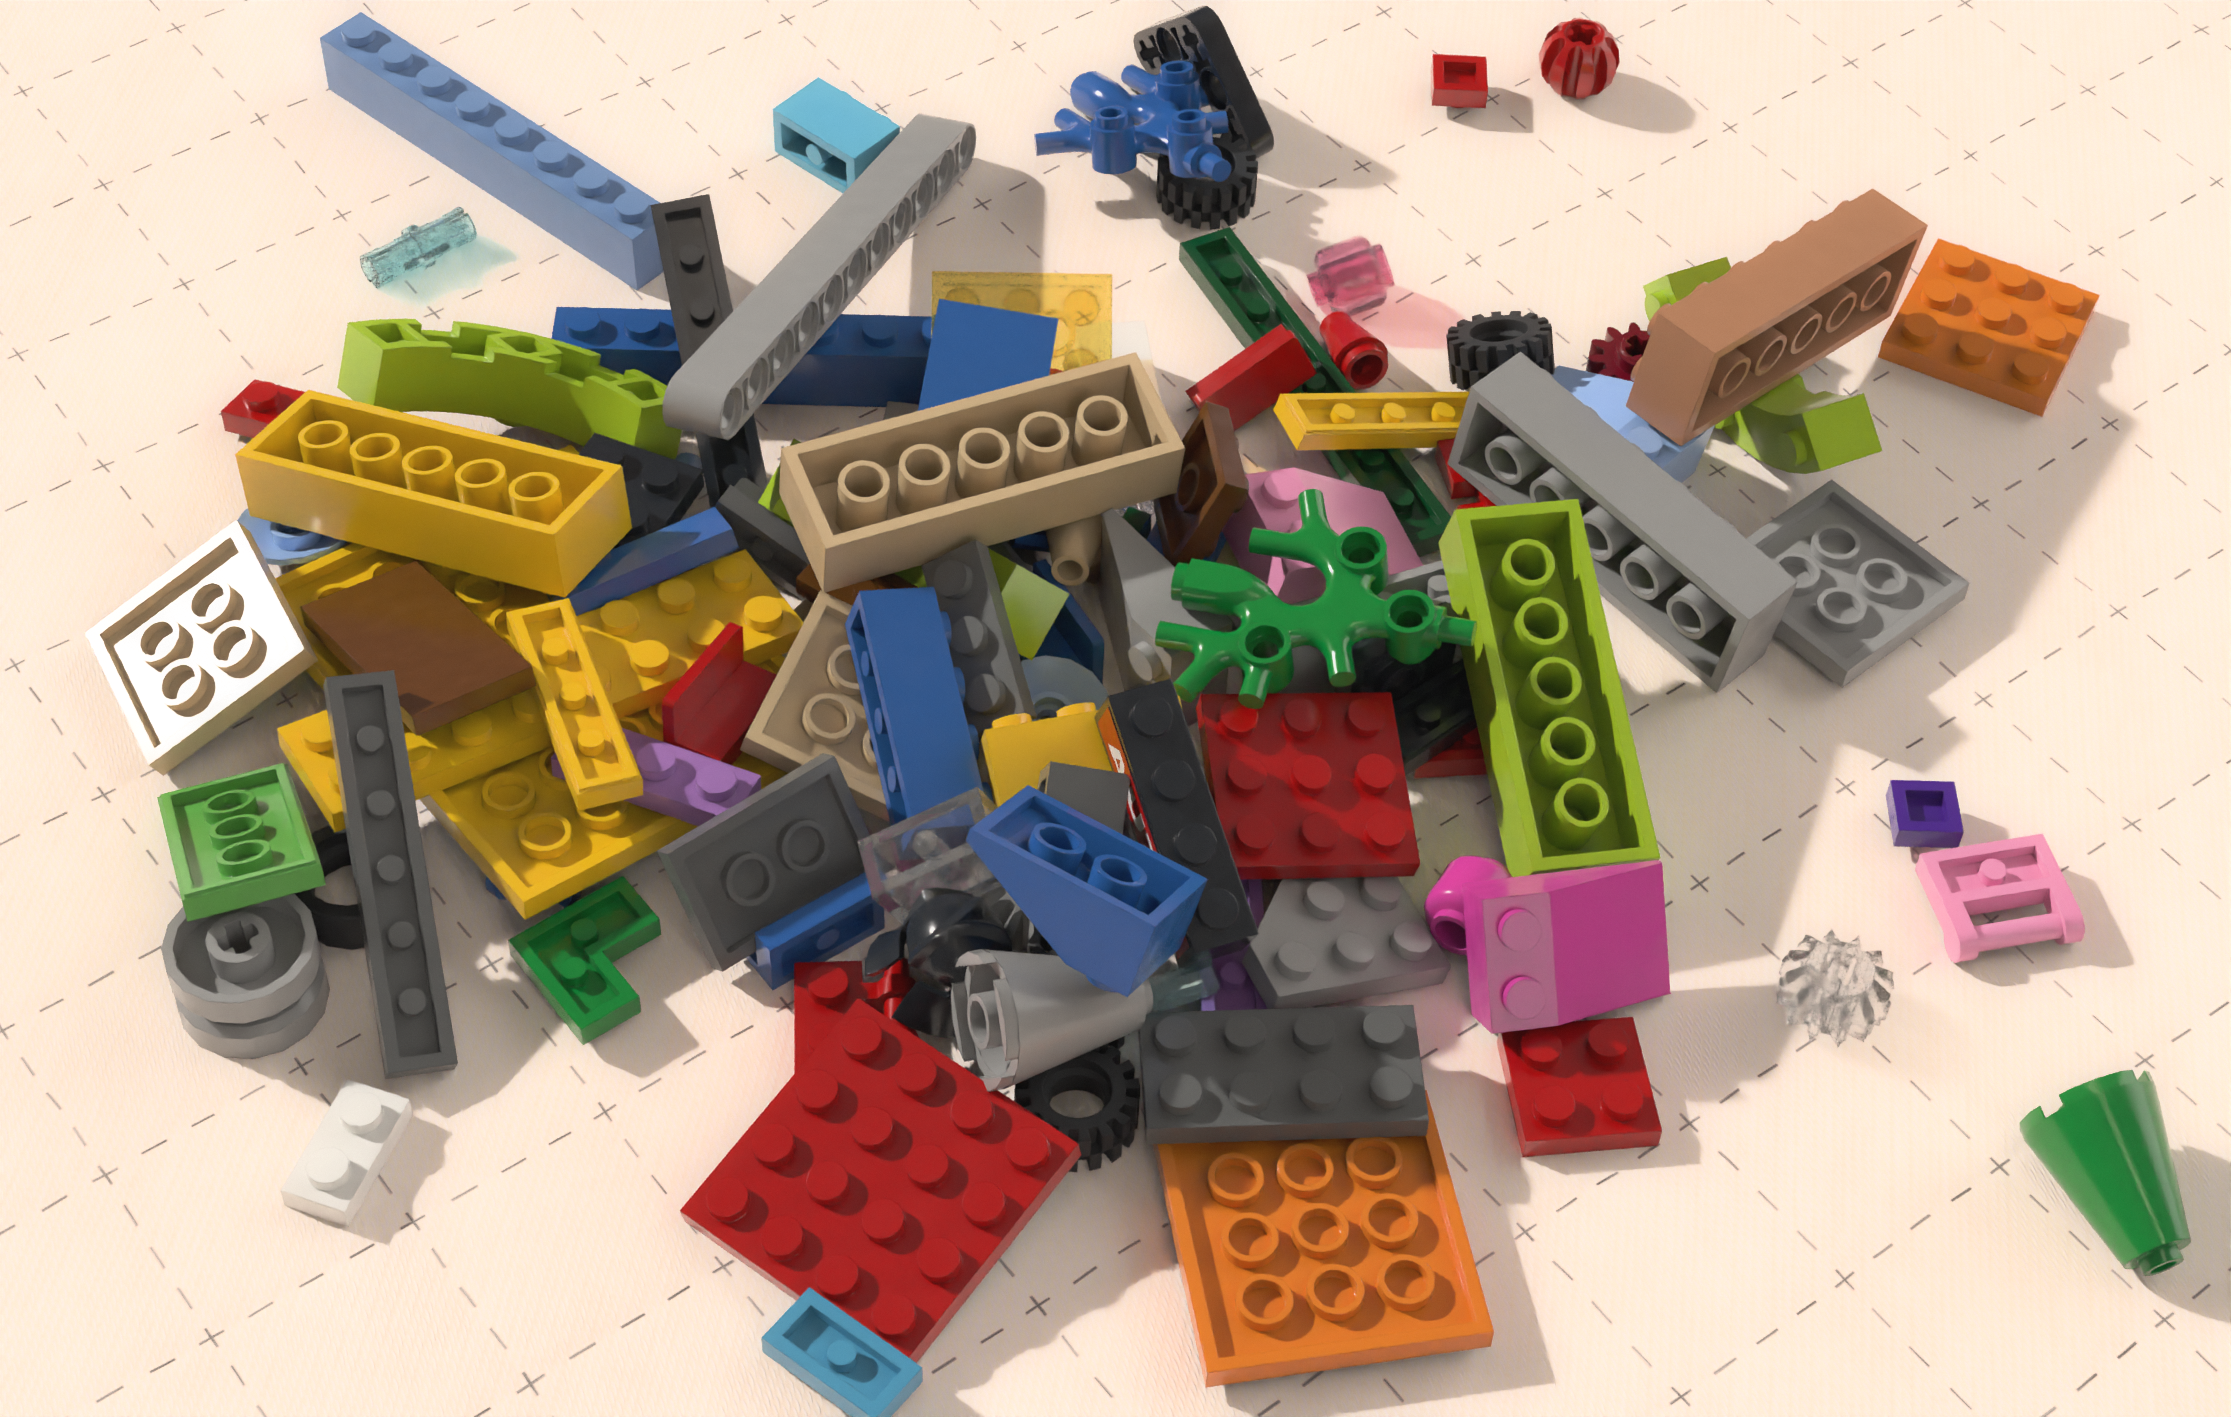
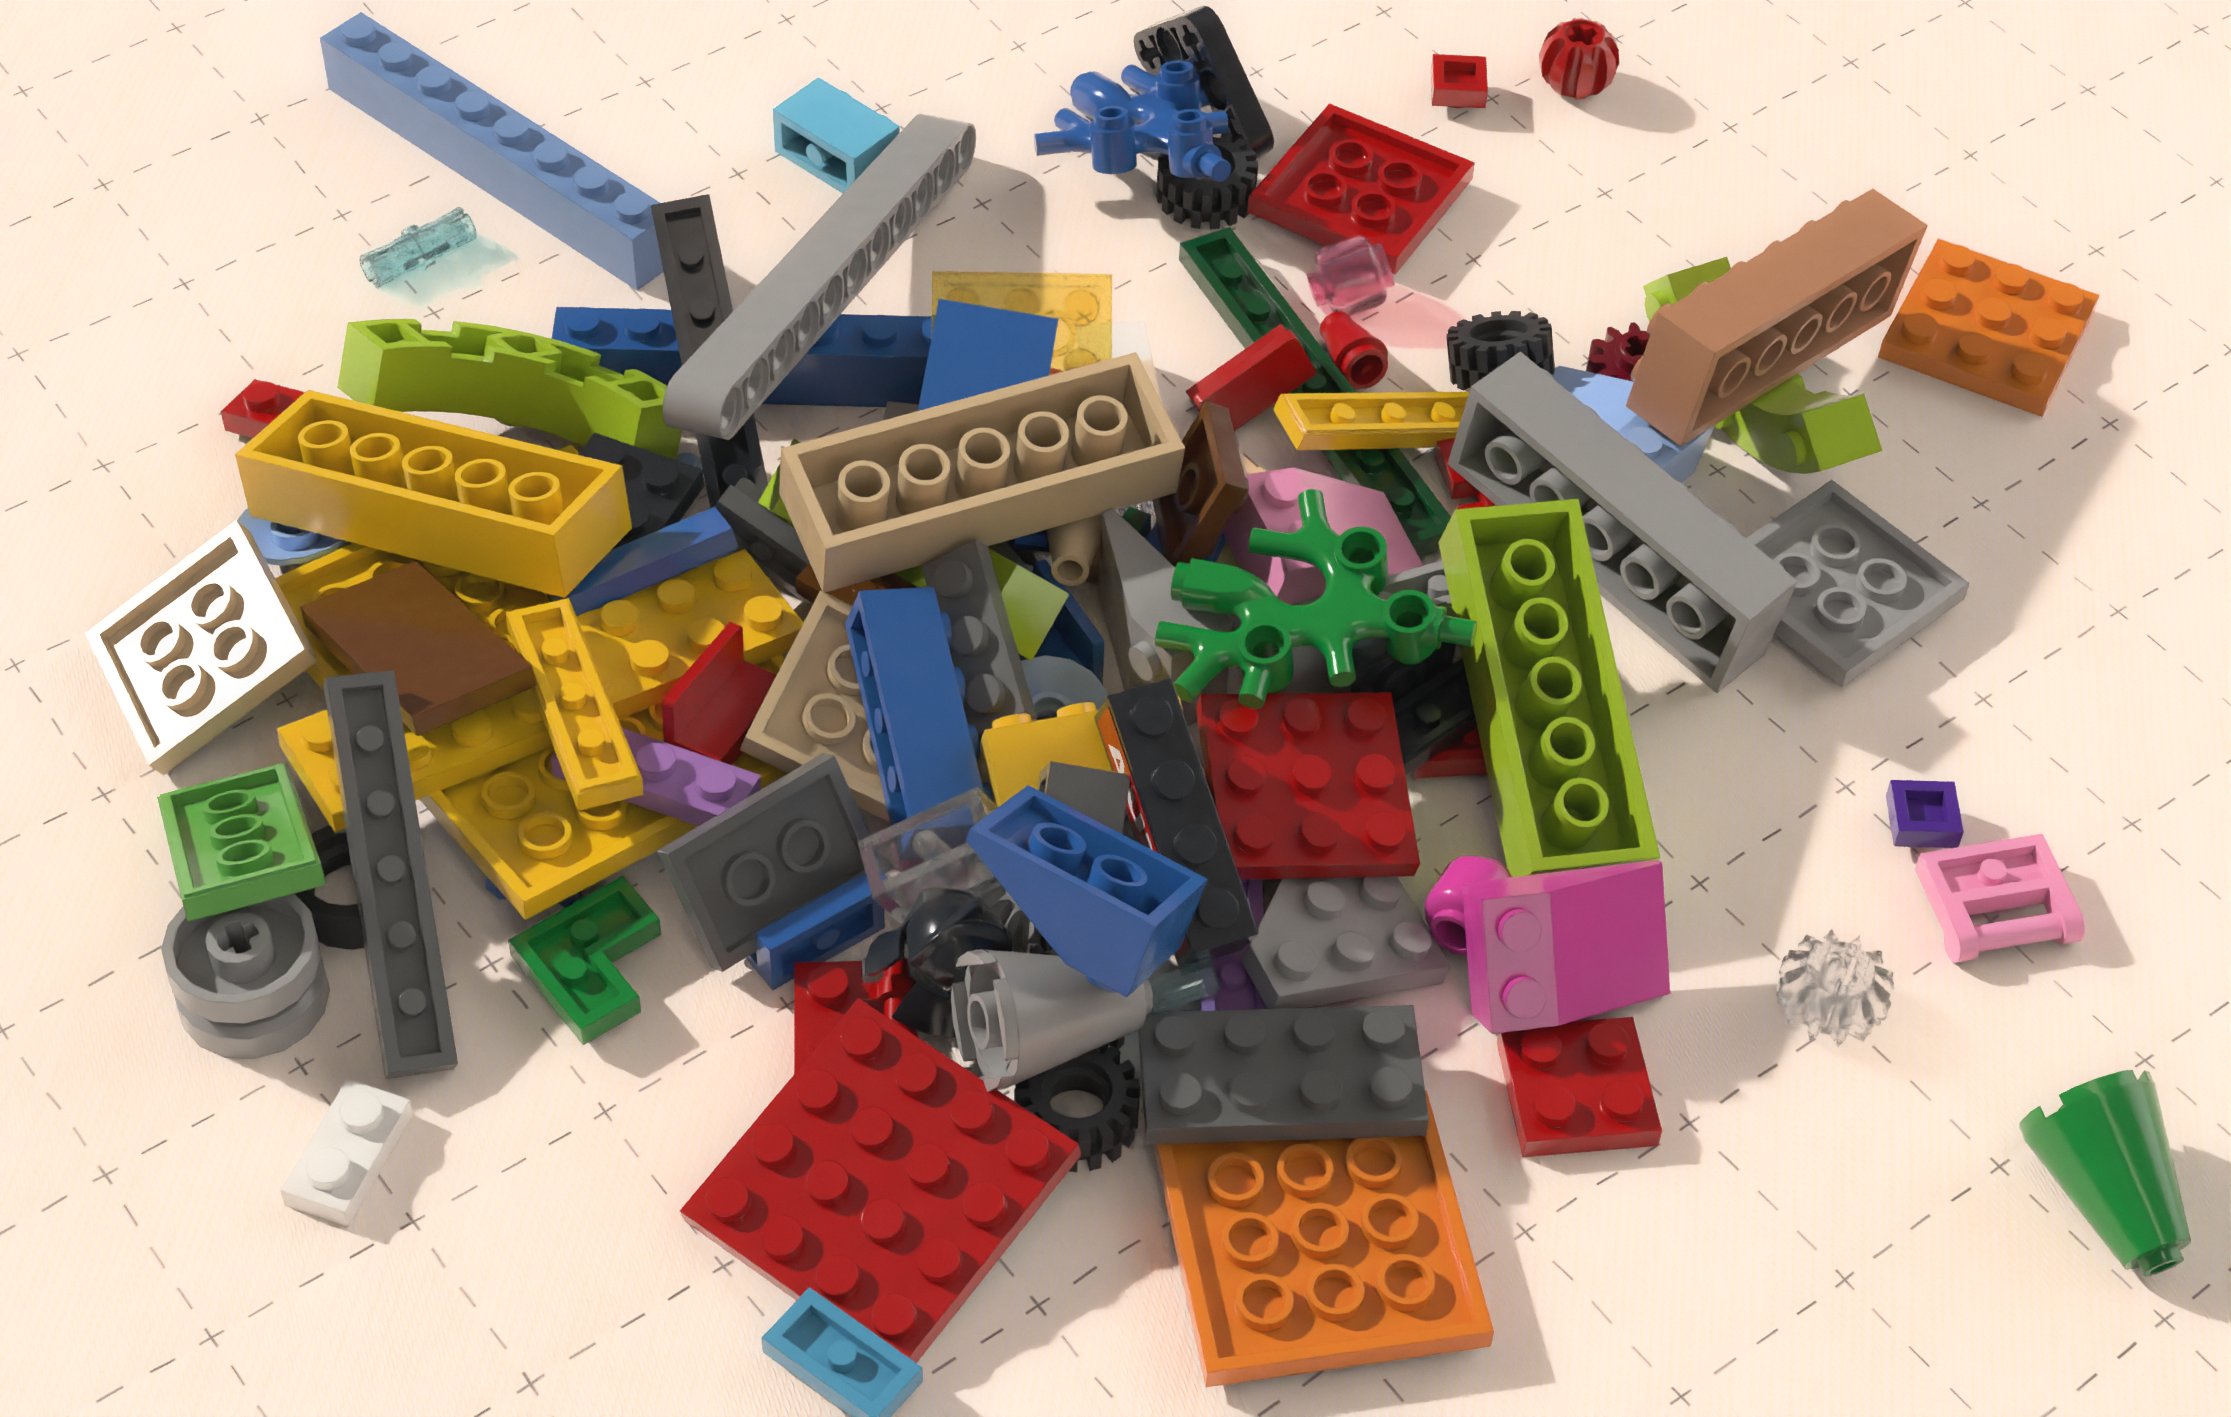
none -> red plate [1247,103,1475,275]

